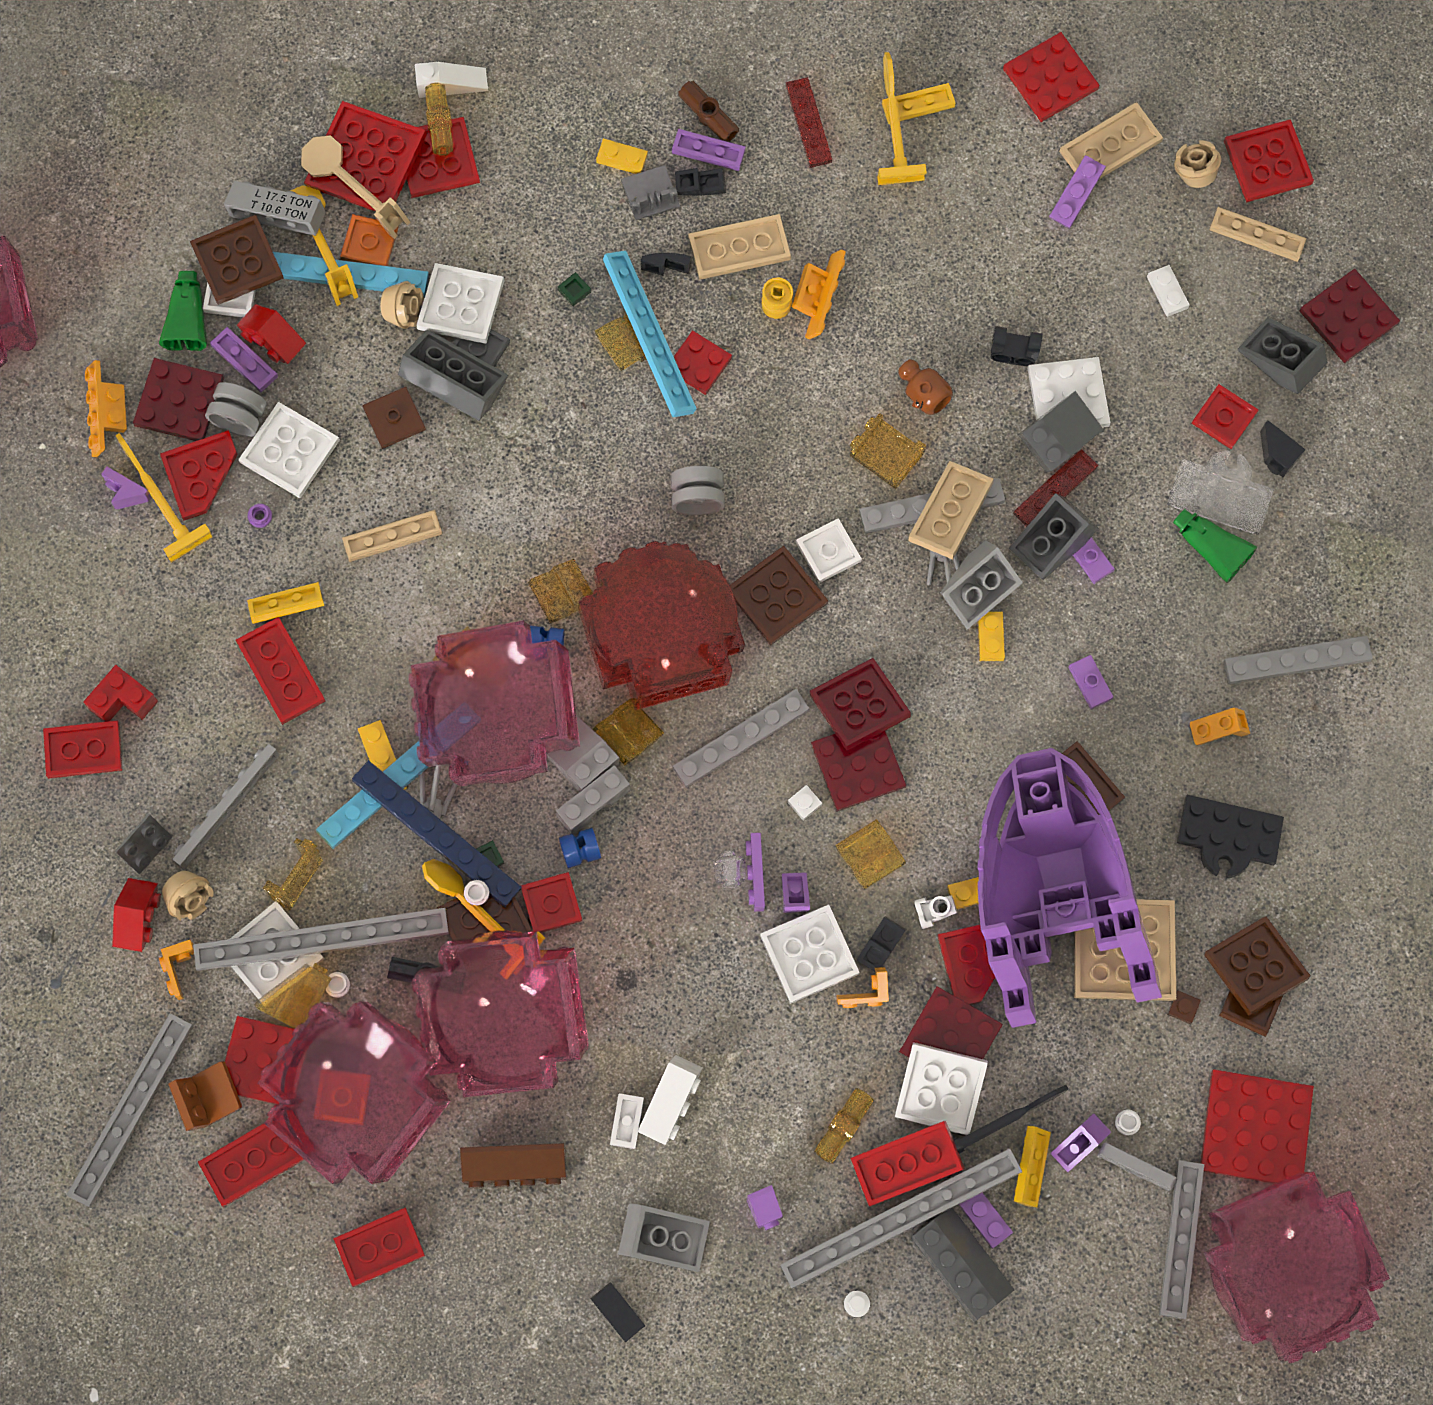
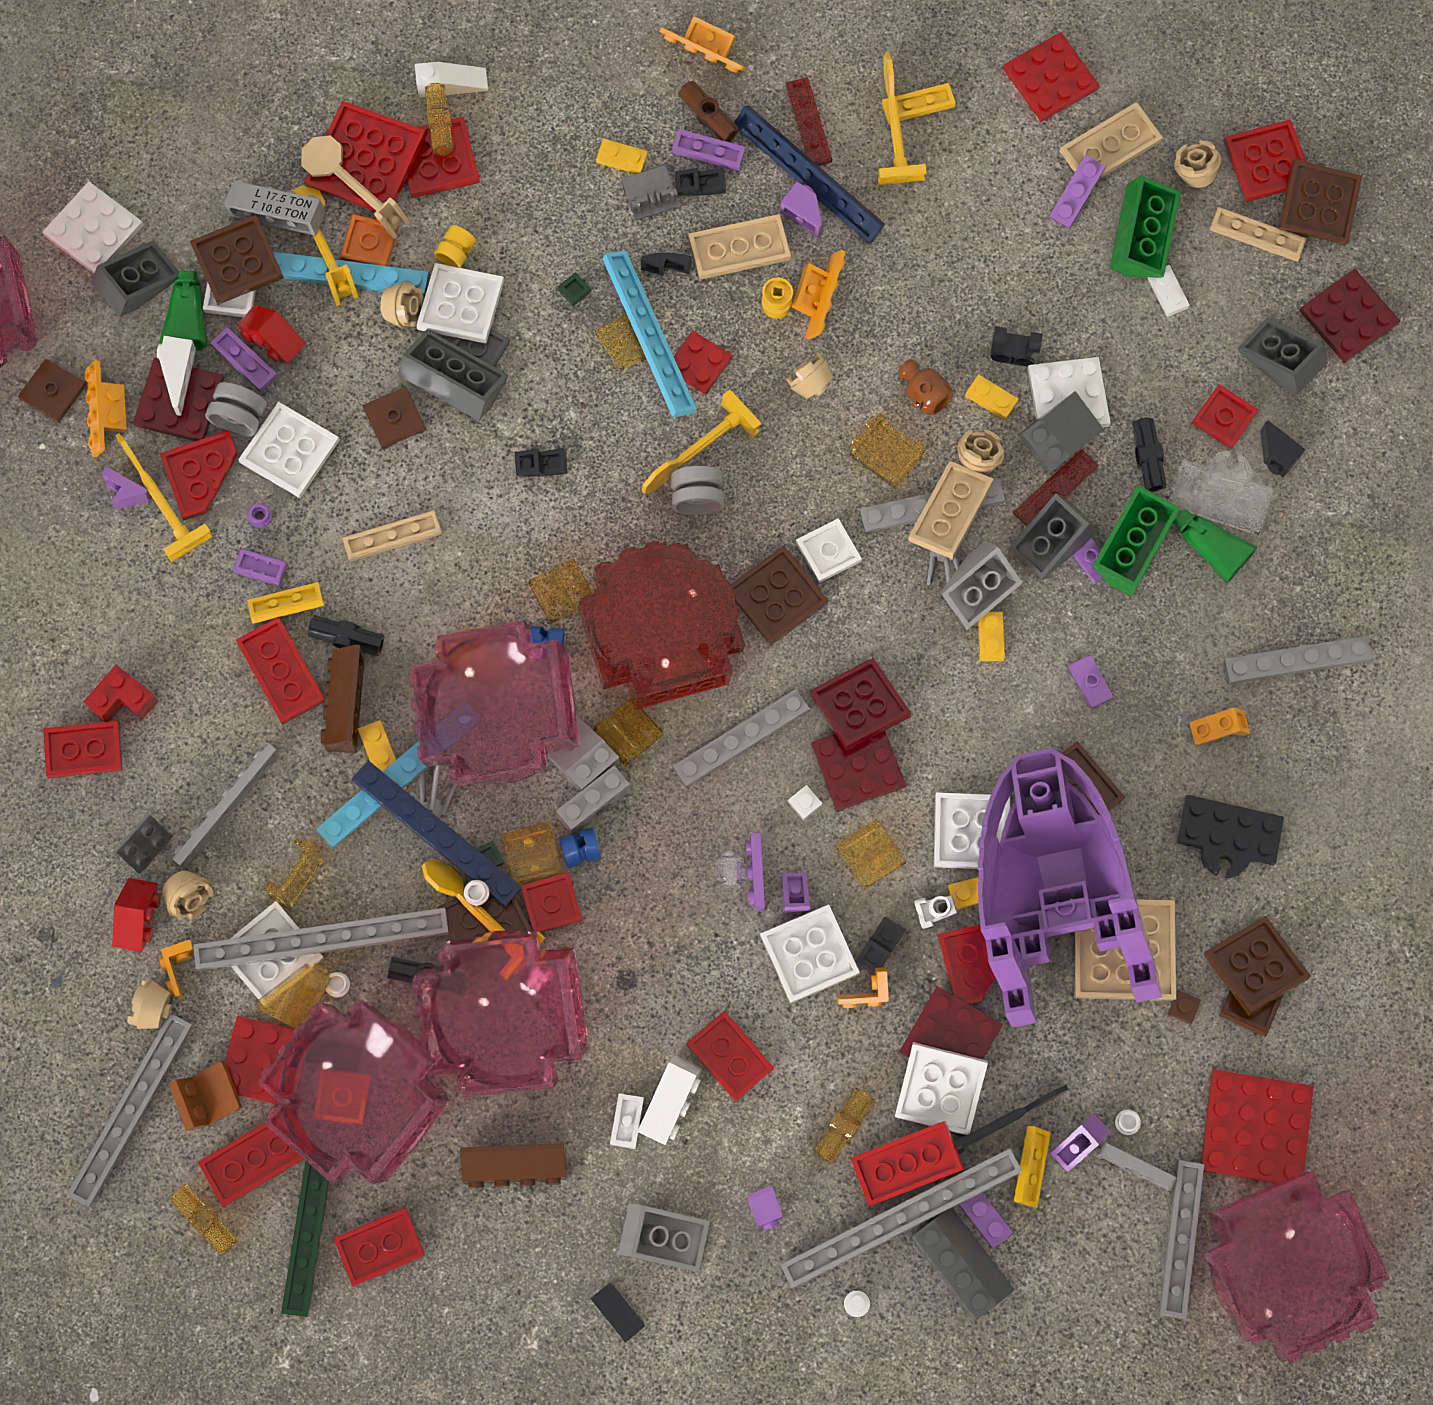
none -> reddish brown plate [18,359,86,423]
none -> white plate [42,181,144,274]
none -> dark grey slope [91,240,179,317]
none -> tan cone [128,980,172,1029]
none -> white slope [157,336,196,416]
none -> clear yellow piece [169,1184,238,1256]
none -> medium lavender plate [233,548,288,587]
none -> dark green plate [281,1158,332,1317]
none -> black piece [307,615,385,656]
none -> reddish brown slope [321,645,365,753]
none -> yellow wheel [434,225,476,268]
none -> clear yellow slope [501,822,562,884]
none -> black slope [515,448,567,477]
none -> yellow piece [642,389,762,494]
none -> light orange bracket [659,16,747,73]
none -> red plate [686,1011,774,1103]
none -> dark blue plate [734,105,885,243]
none -> medium lavender slope [780,182,822,237]
none -> tan cone [785,352,833,399]
none -> white plate [934,793,1010,869]
none -> tan cone [957,430,1004,476]
none -> yellow plate [965,374,1019,421]
none -> green slope [1092,485,1180,597]
none -> green slope [1109,175,1181,278]
none -> black piece [1132,417,1167,492]
none -> reddish brown plate [1278,159,1362,245]

